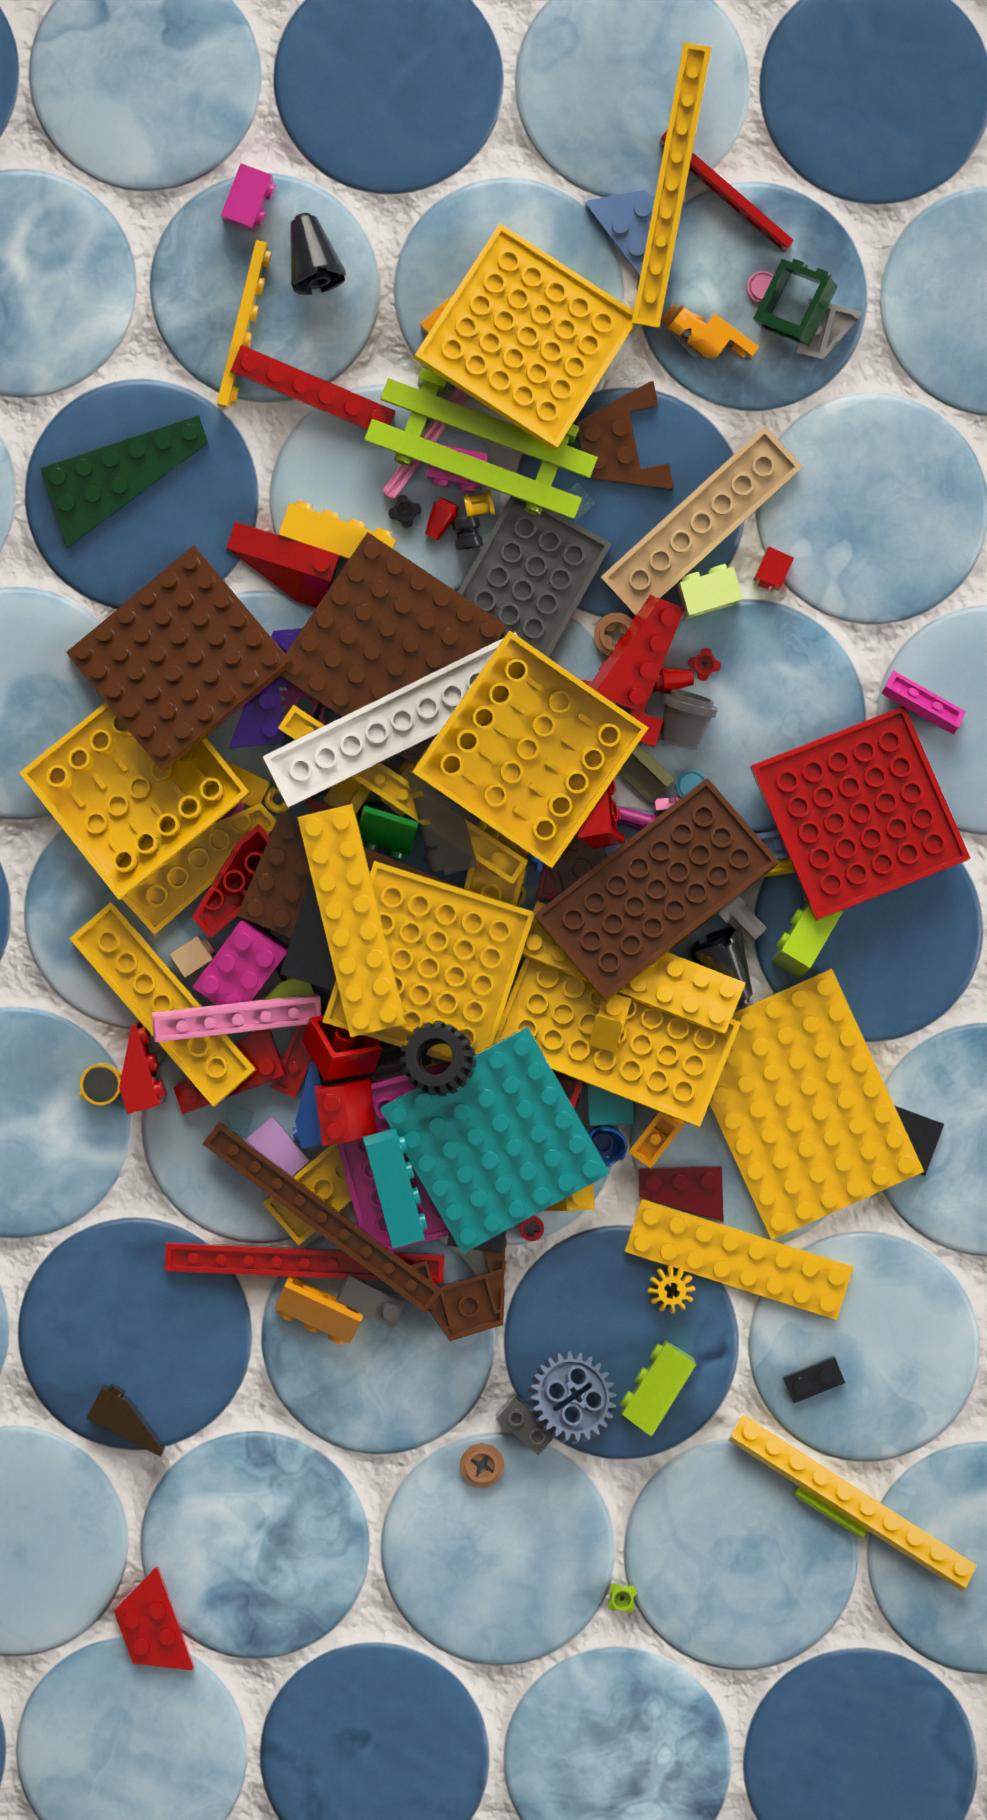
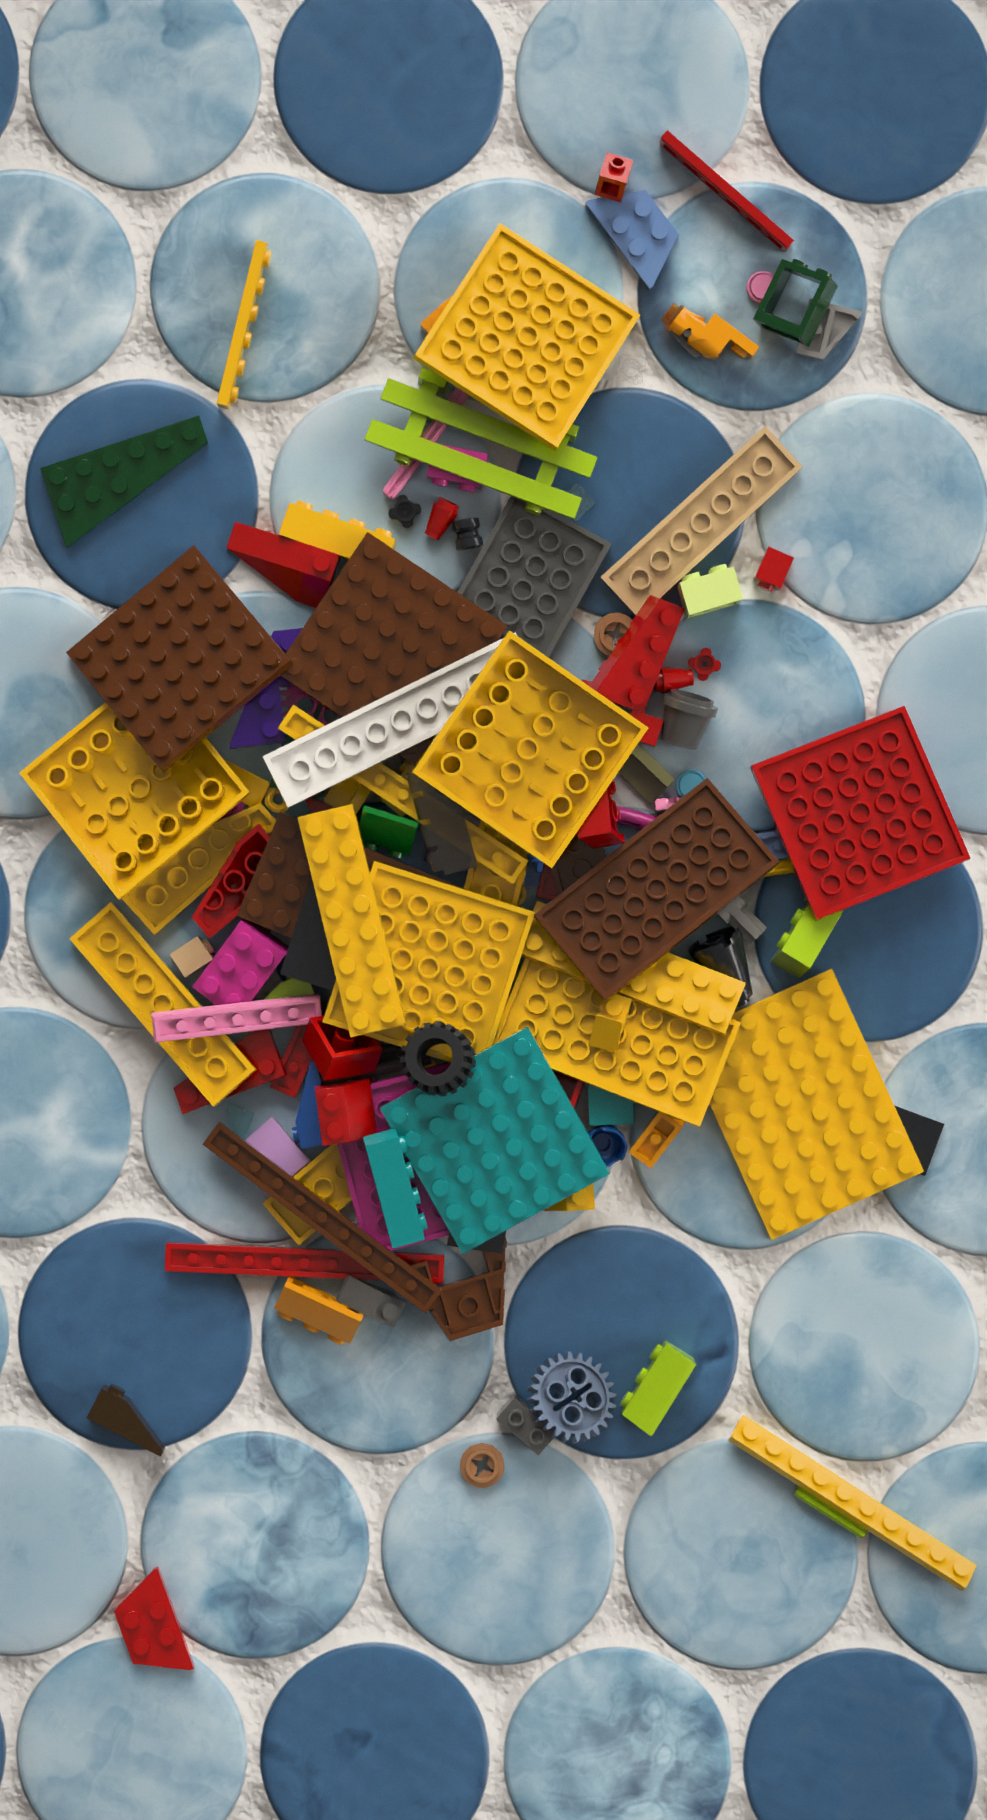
pearl dark grey piece [78,1062,123,1105] -> none
red slope [119,1022,167,1114] -> none
dark pink brick [221,163,276,232] -> none
red plate [230,345,396,430] -> none
black cone [290,213,346,295] -> none
yellow bush [463,490,495,518] -> none
red bush [519,1216,544,1241] -> none
reddish brown wing [576,381,674,490] -> none
lime plate [608,1583,637,1613] -> none
yellow plate [624,1198,854,1320] -> none
yellow plate [632,42,712,328] -> none
dark red wing [638,1166,724,1222] -> none
yellow gear [648,1265,695,1314] -> none
black plate [783,1356,845,1403] -> none
dark pink plate [881,670,966,735] -> none
none -> red brick [594,152,633,203]

